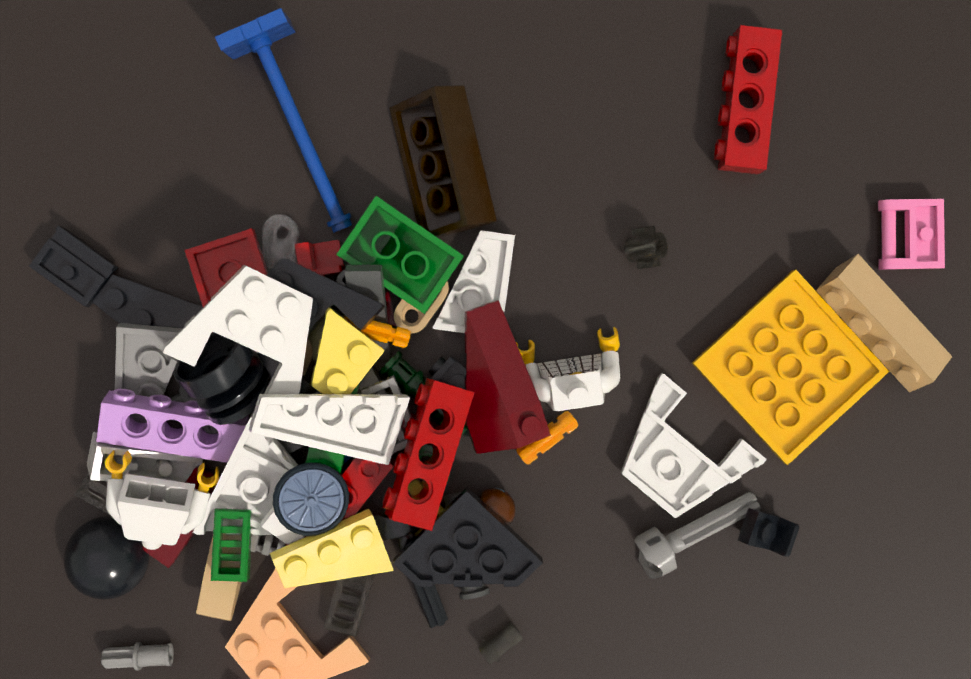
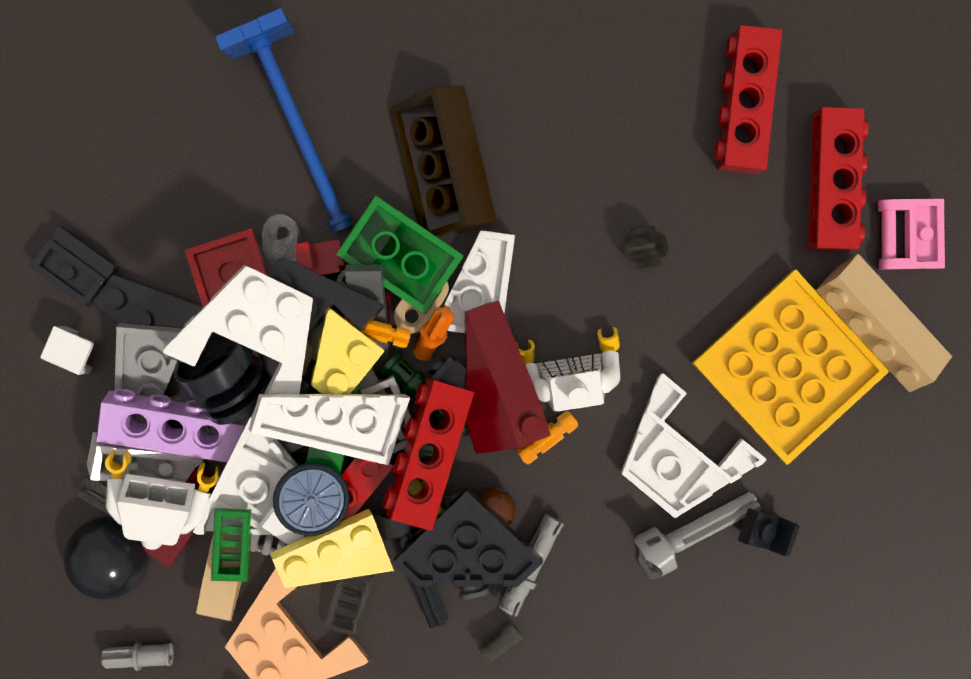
none -> white panel [40,326,94,375]
none -> orange axle [412,305,455,361]
none -> light grey pin [497,514,564,616]
none -> red brick [808,107,869,252]

